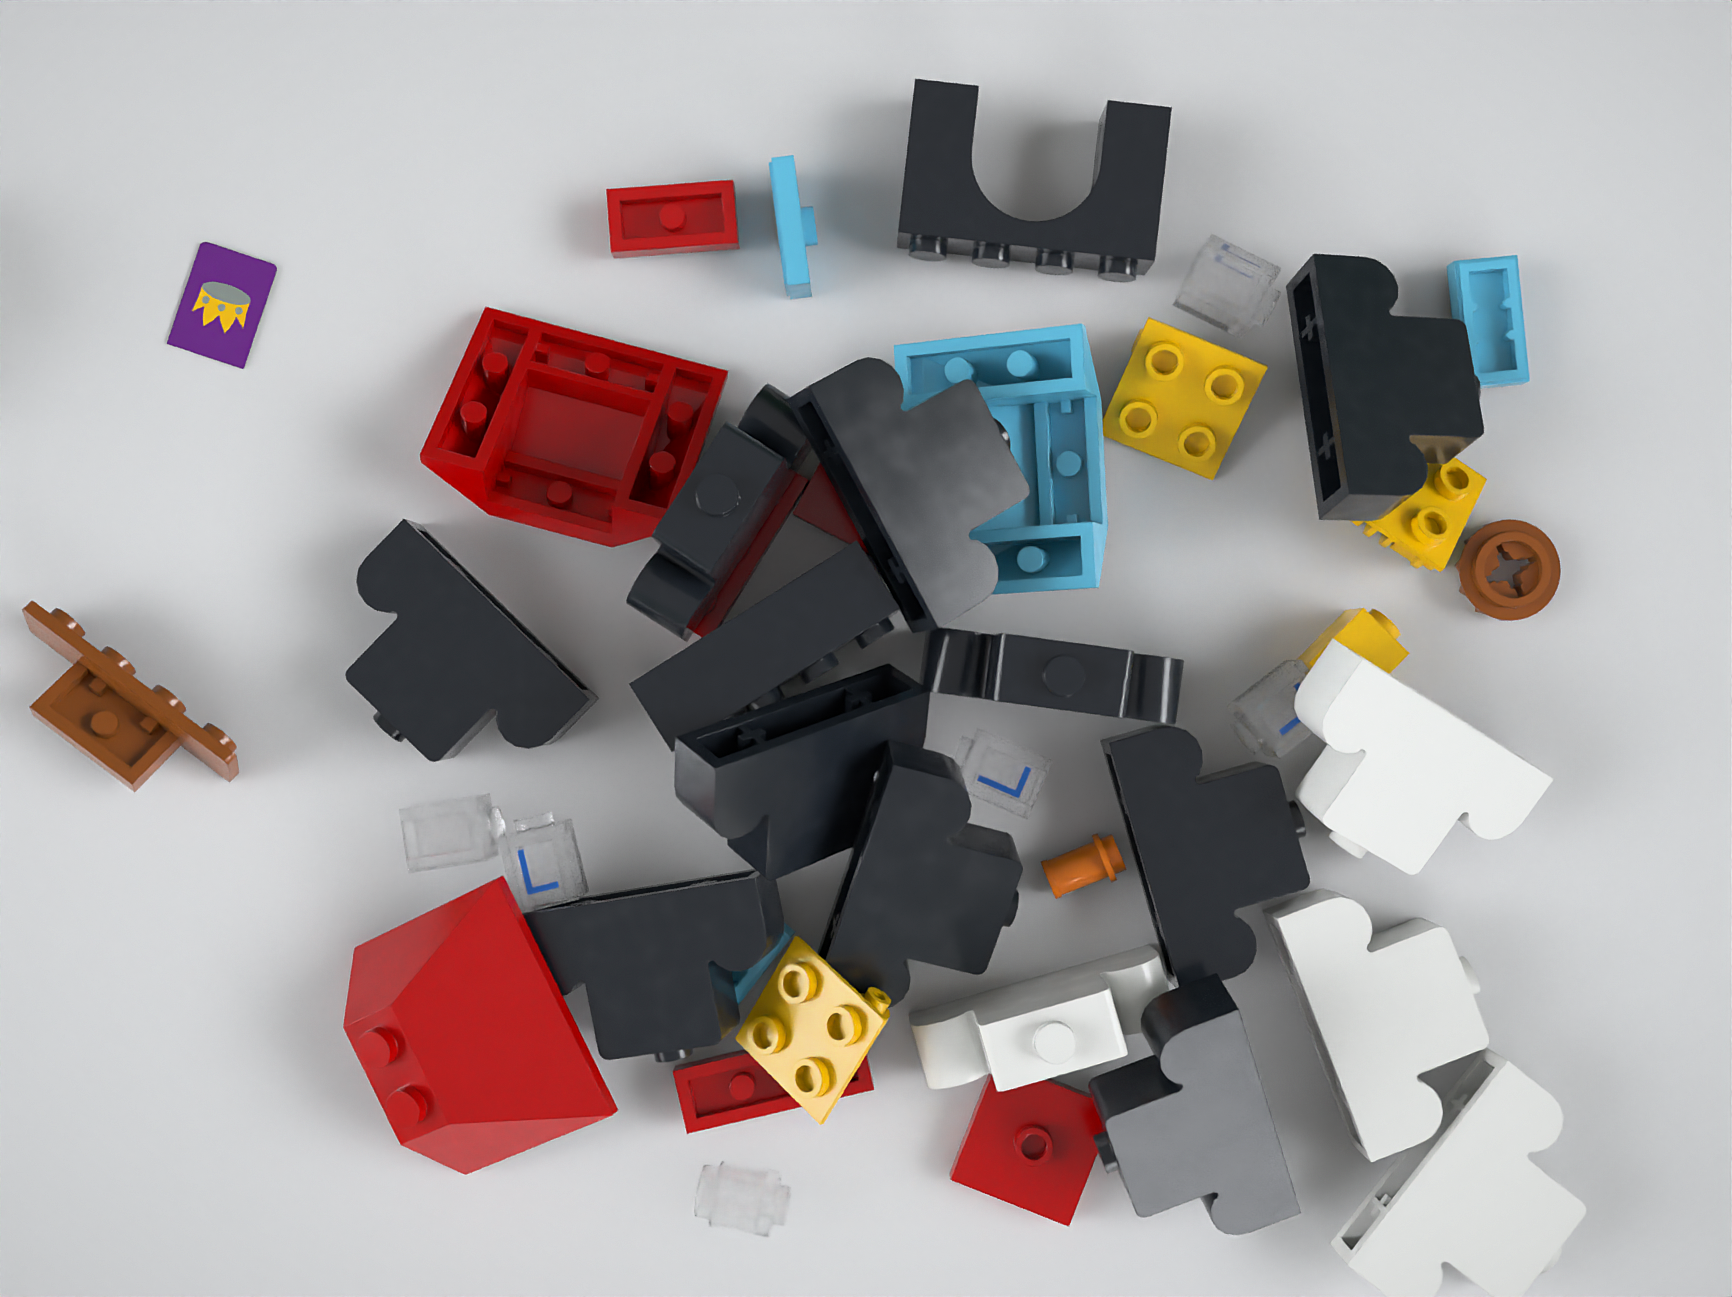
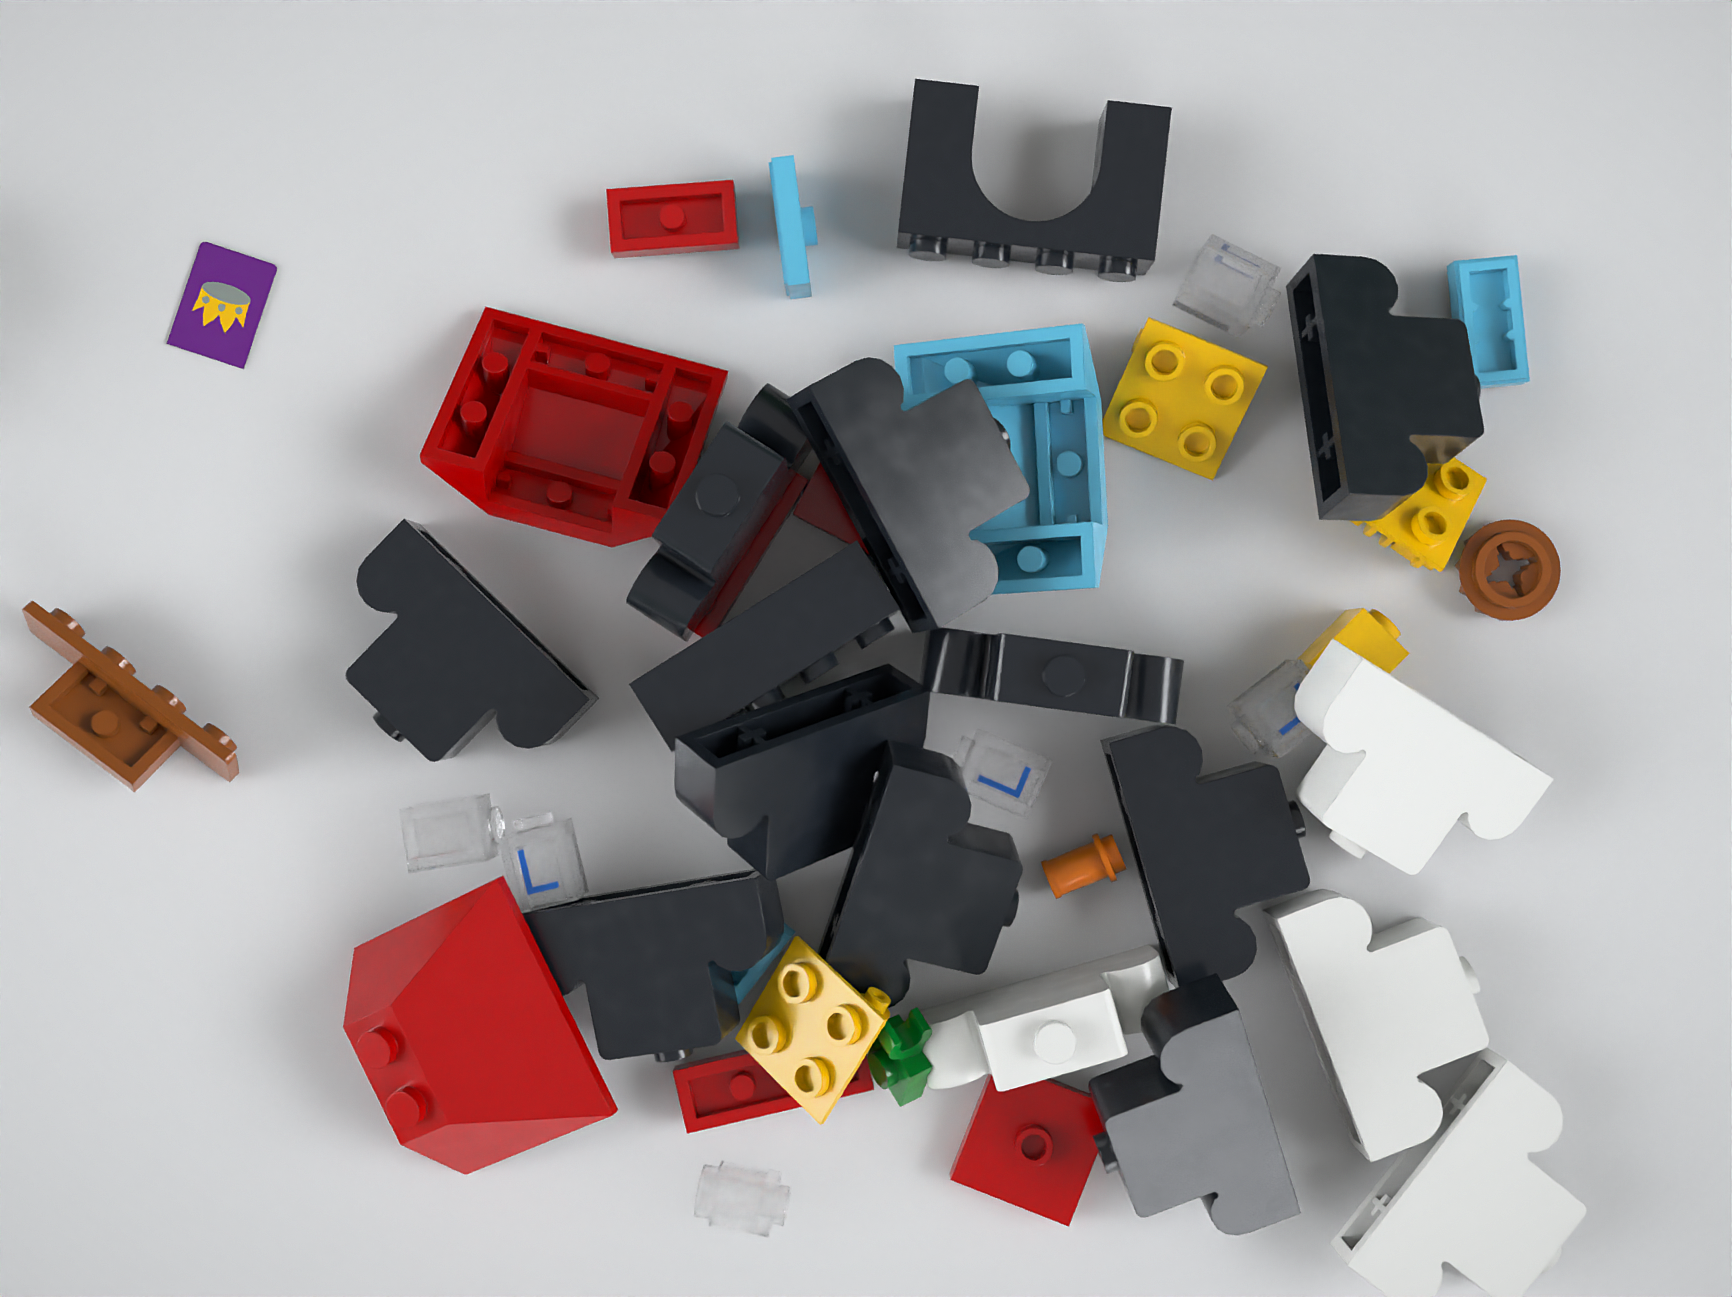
none -> green plate [867,1007,932,1107]

